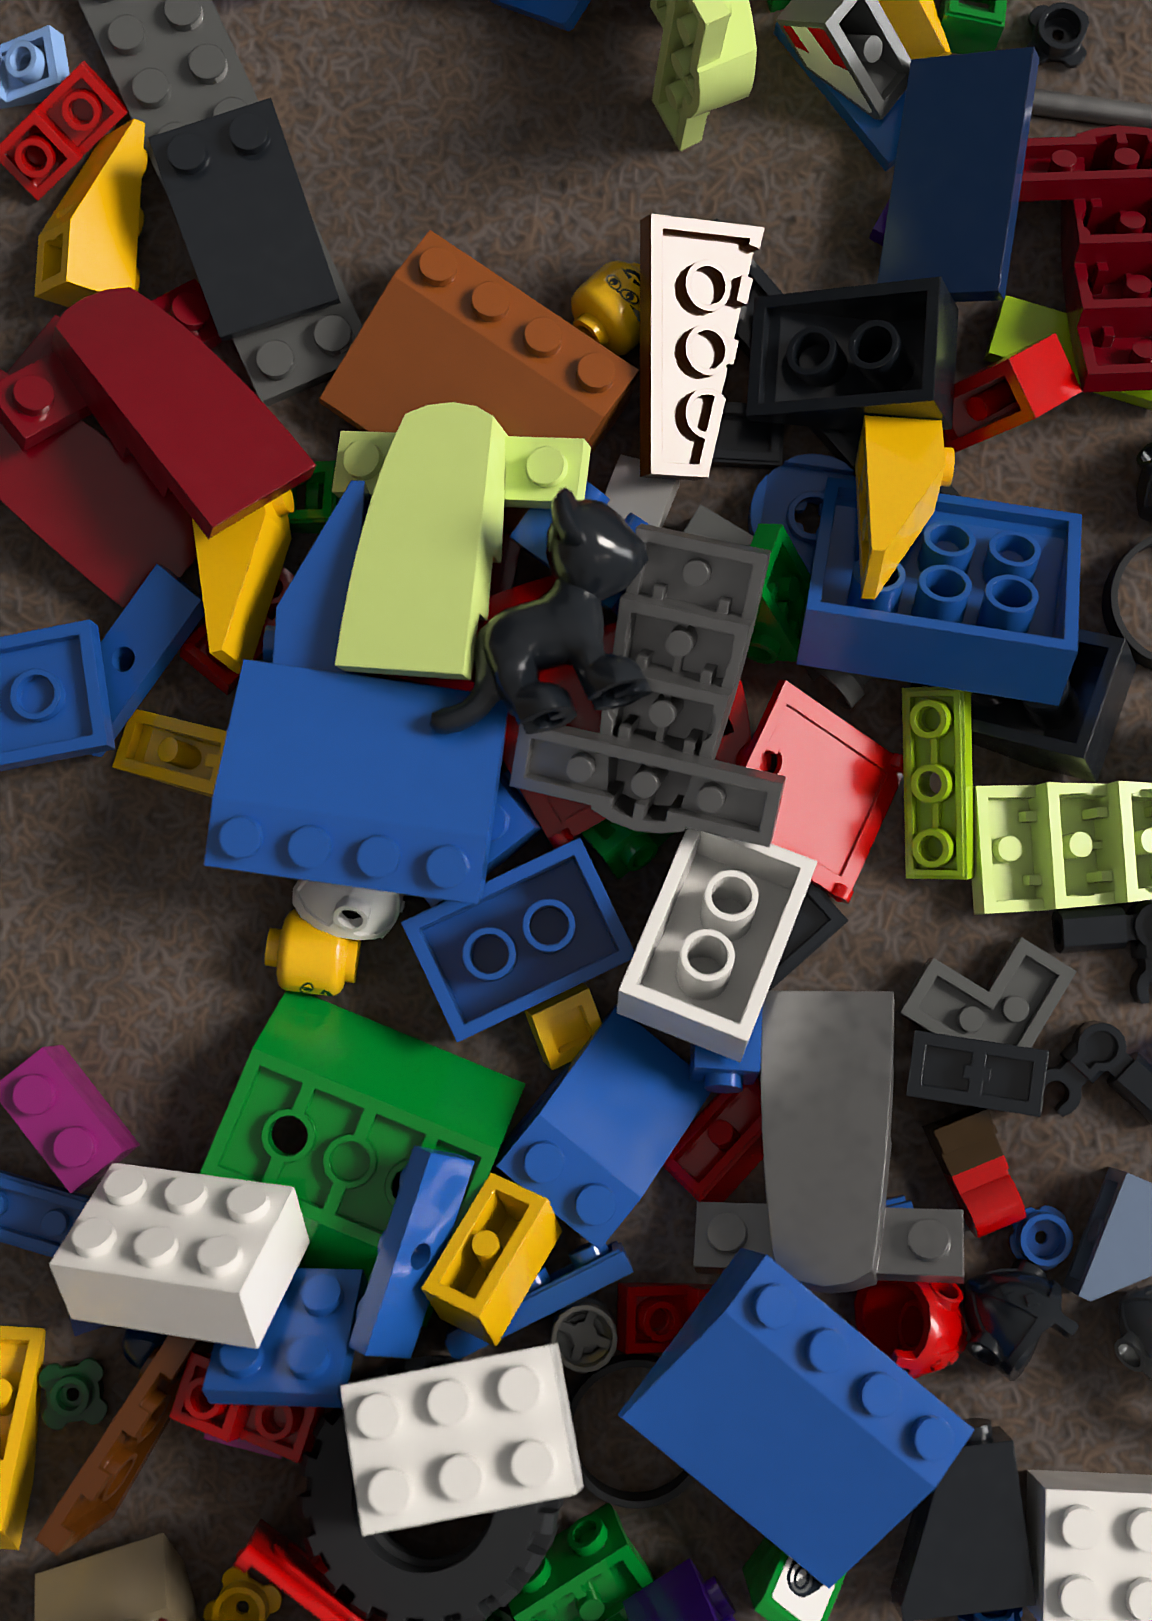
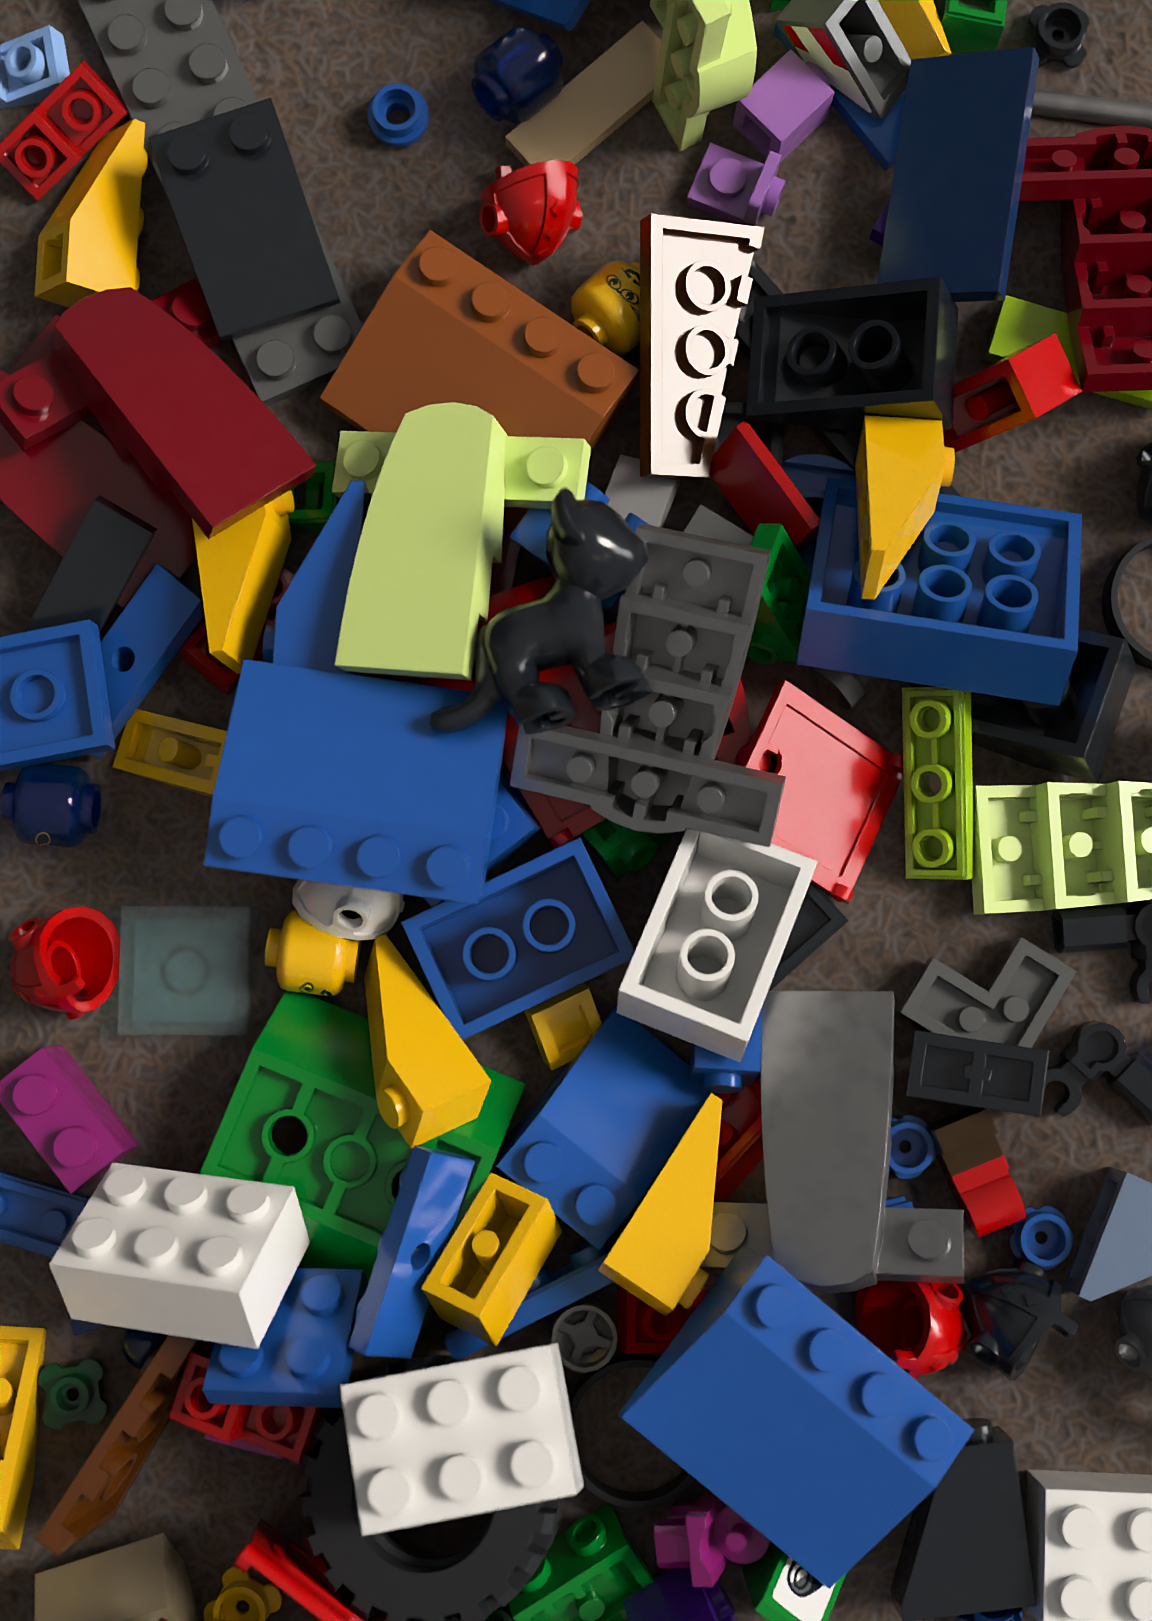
none -> clear blue head [1,763,102,848]
none -> red helmet [8,906,123,1020]
none -> black tile [25,495,157,635]
none -> clear light blue tile [117,906,253,1036]
none -> yellow slope [364,934,491,1149]
none -> blue plate [367,83,429,148]
none -> clear blue head [471,26,564,124]
none -> red helmet [479,160,582,266]
none -> tan tile [505,20,661,166]
none -> yellow slope [598,1093,722,1316]
none -> magenta hips [654,1489,771,1587]
none -> medium lavender bracket [686,142,786,226]
none -> red slope [709,421,820,552]
none -> medium lavender brick [733,49,835,162]
none -> blue plate [889,1115,937,1179]

